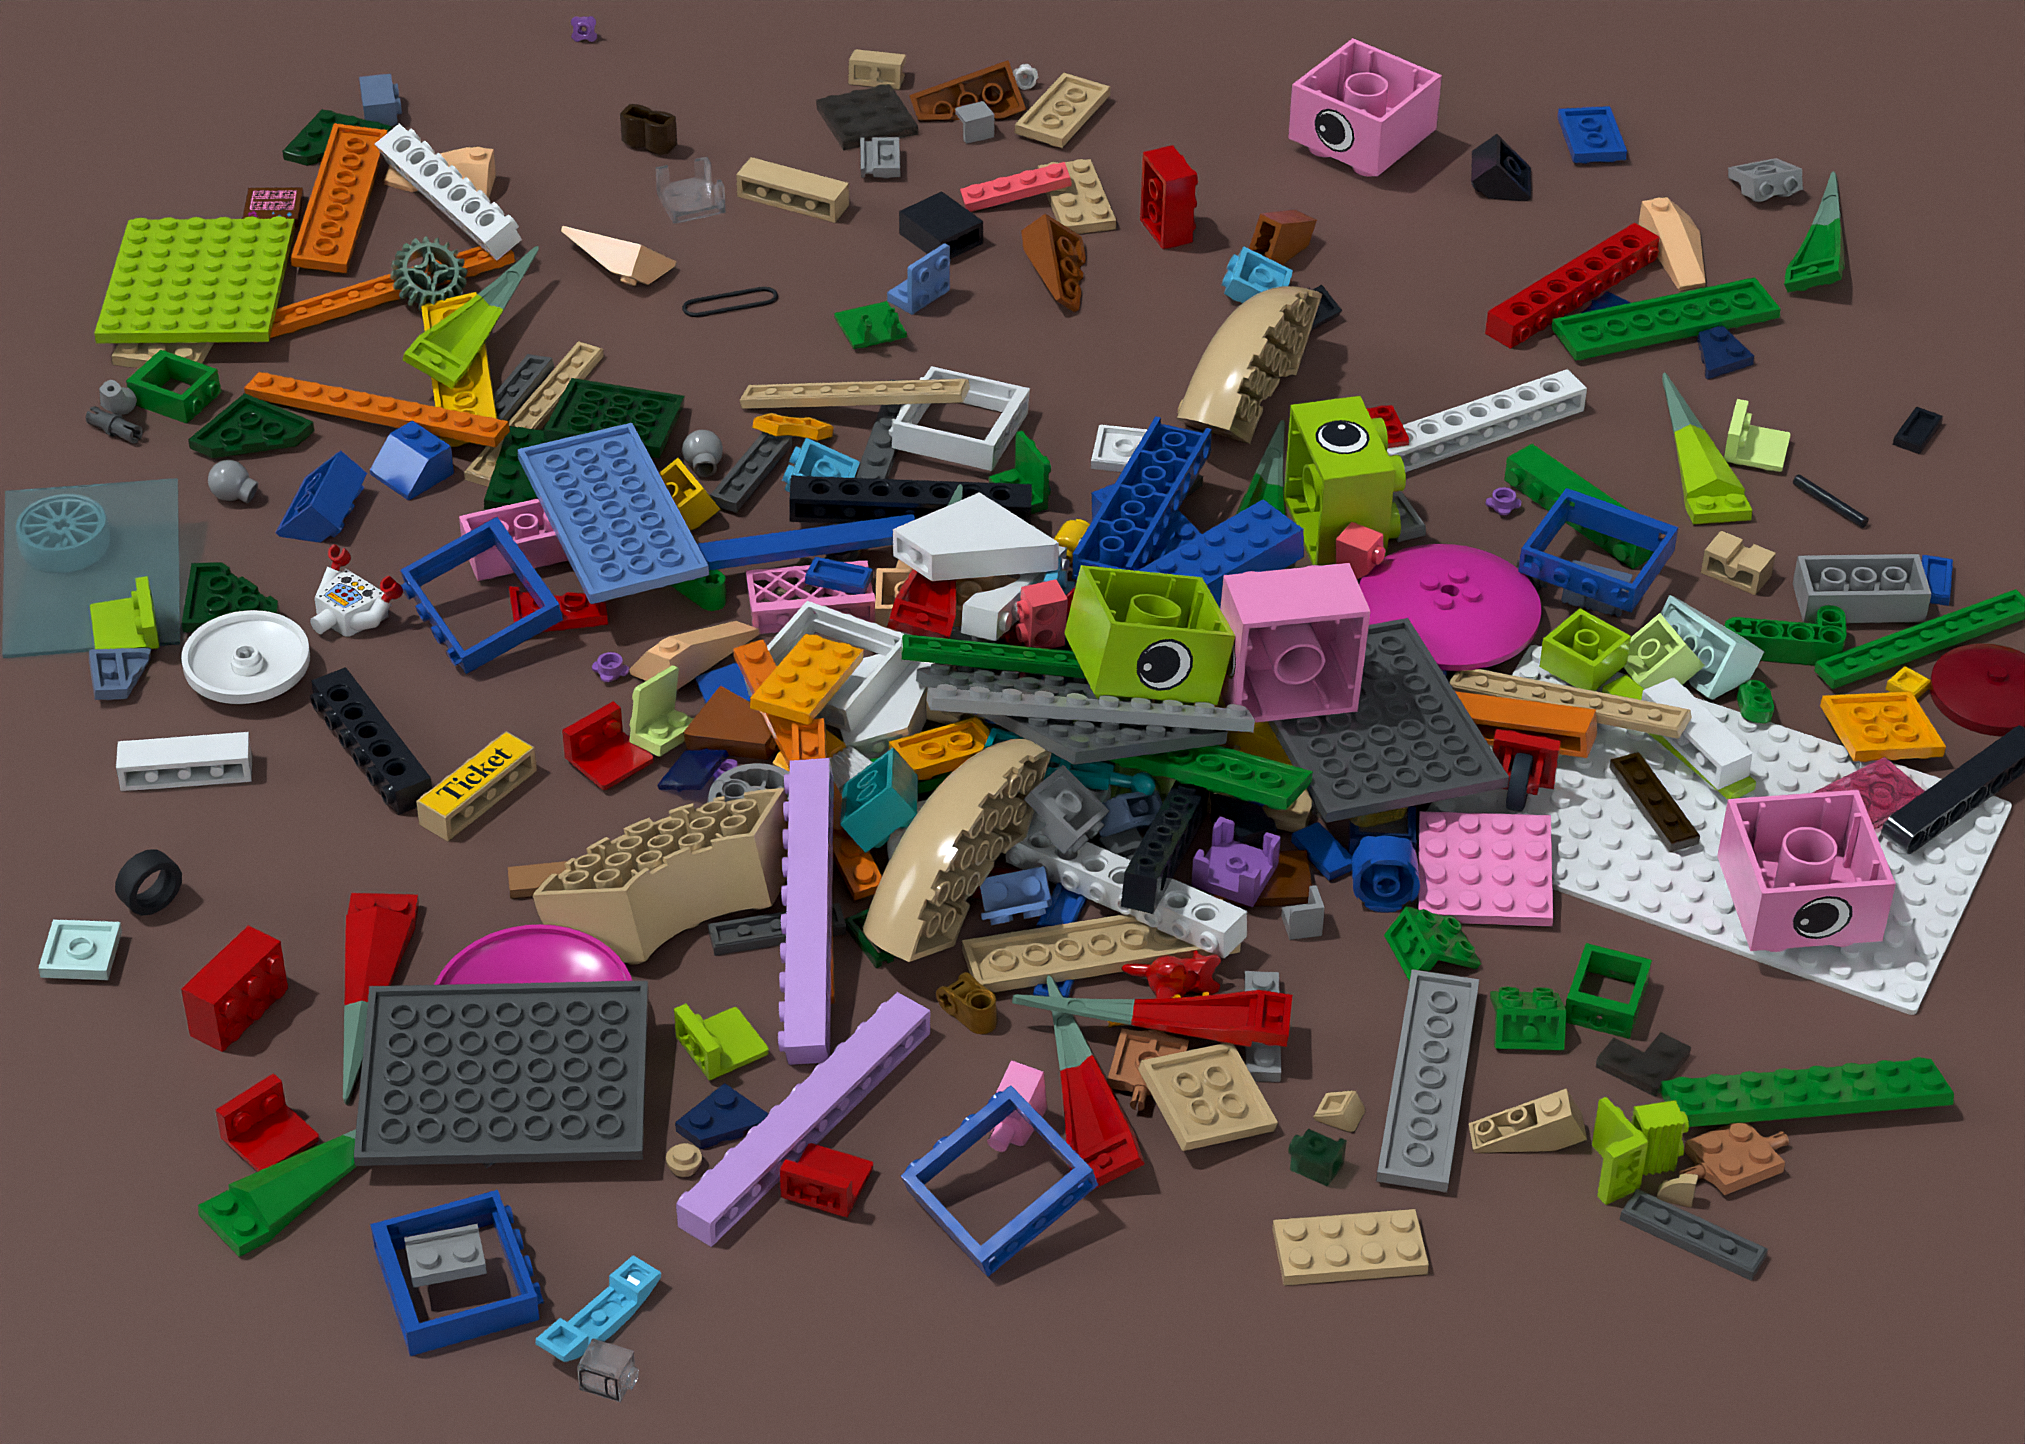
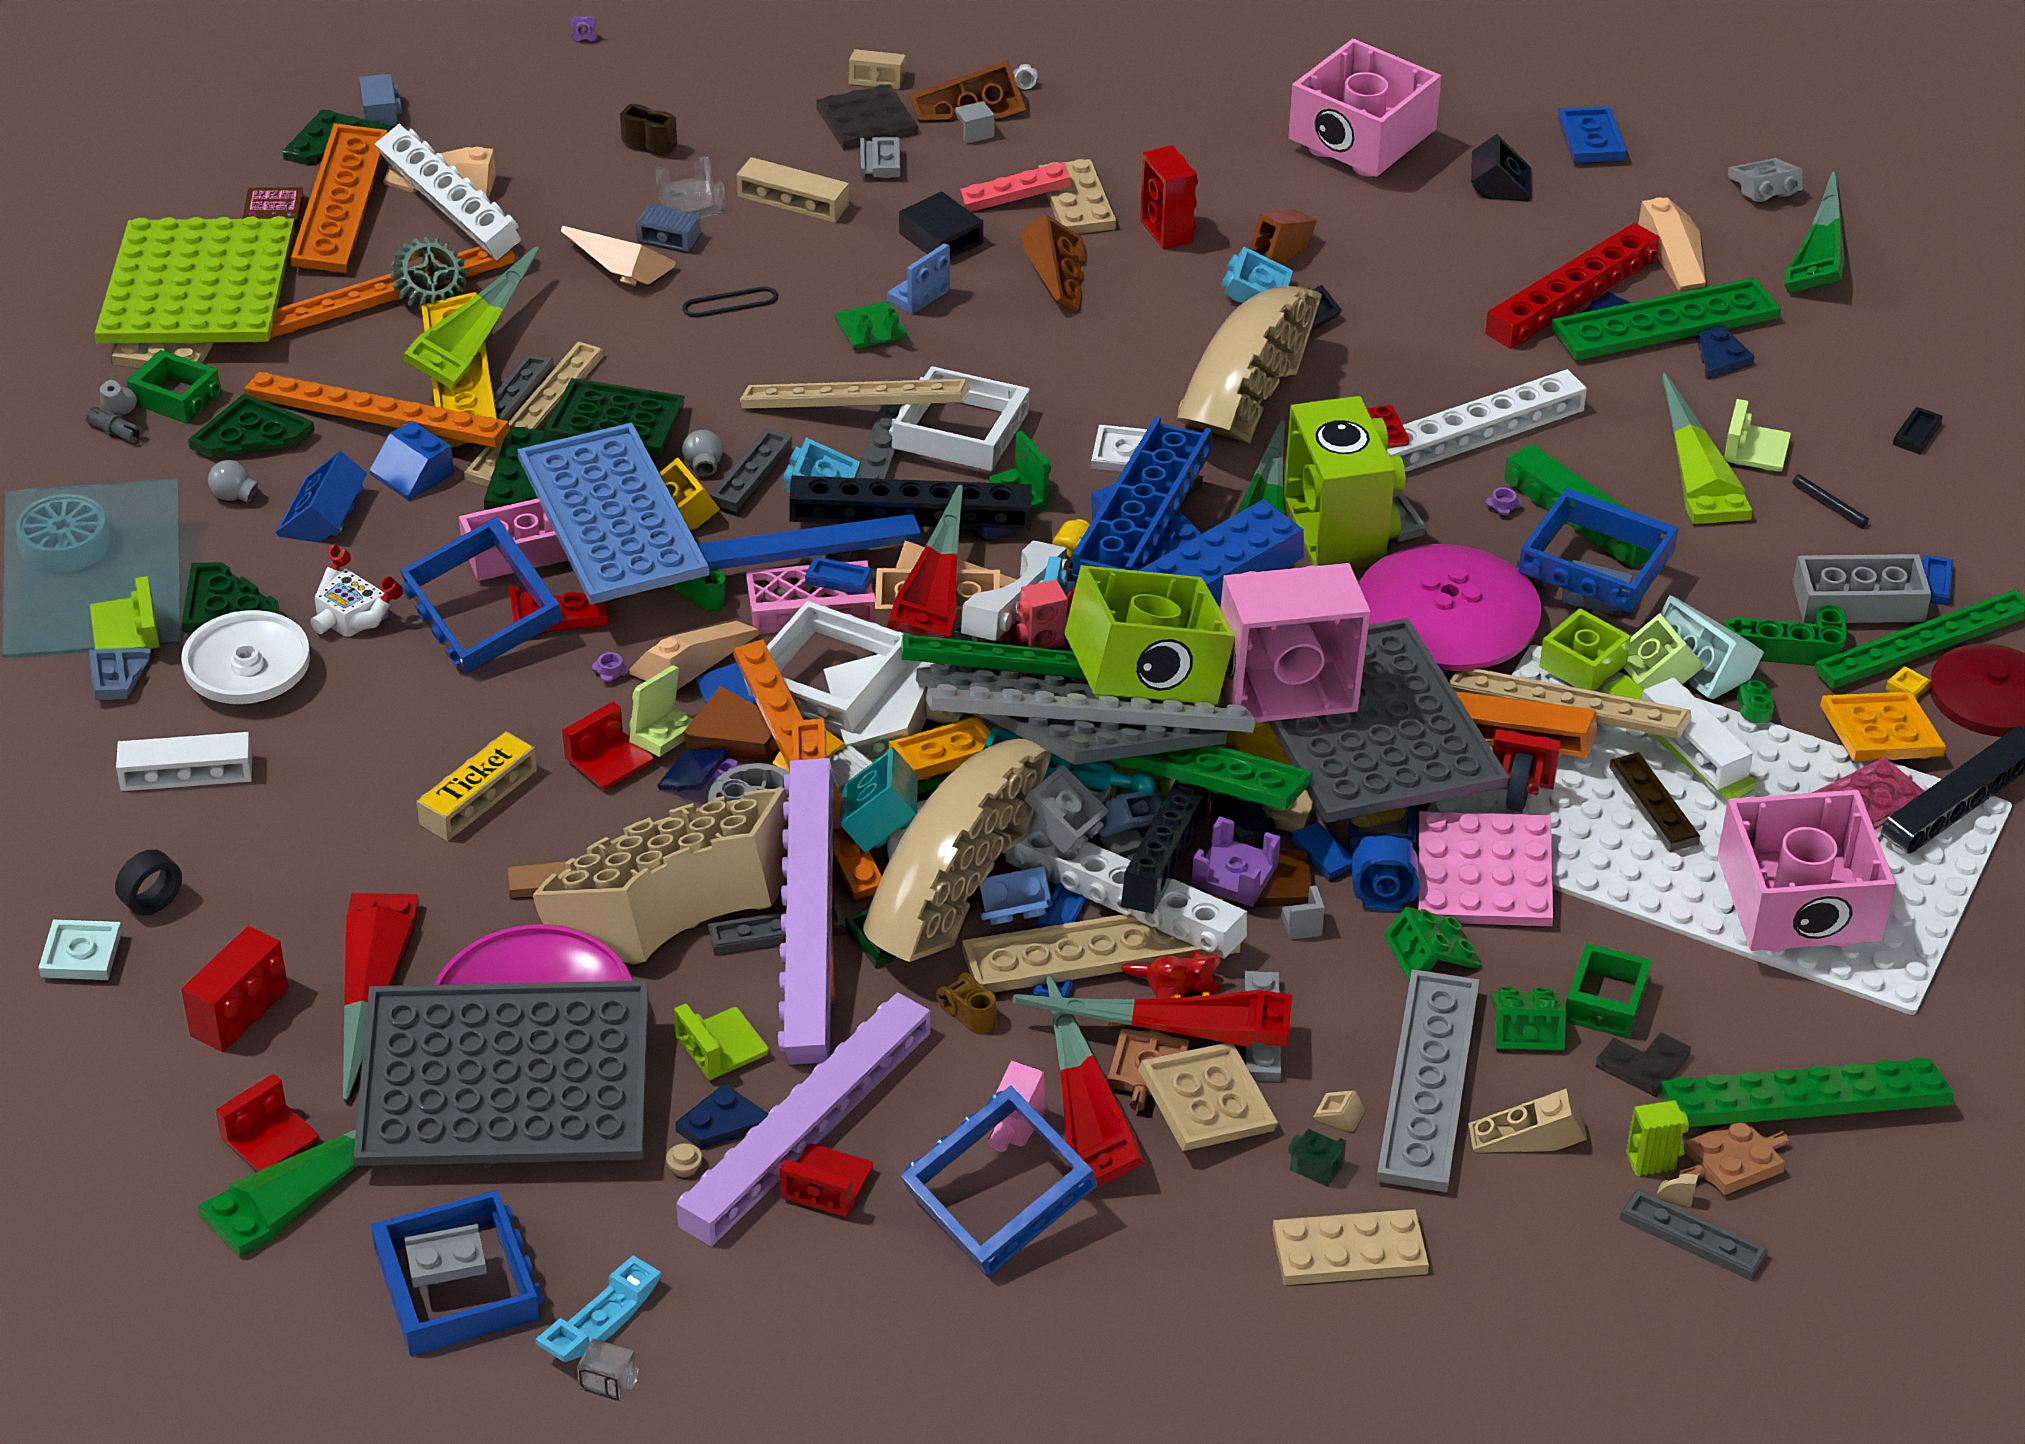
black brick [310,667,432,815] -> none
light orange plate [750,634,864,725] -> none
light orange tile [752,413,834,441] -> none
white slope [893,492,1059,581] -> none
tan plate [1015,73,1110,148] -> none
coral slope [1336,522,1385,579] -> none
lime bracket [1592,1097,1648,1205] -> none
tan brick [1701,531,1776,595] -> none
none -> sand blue brick [636,203,701,252]

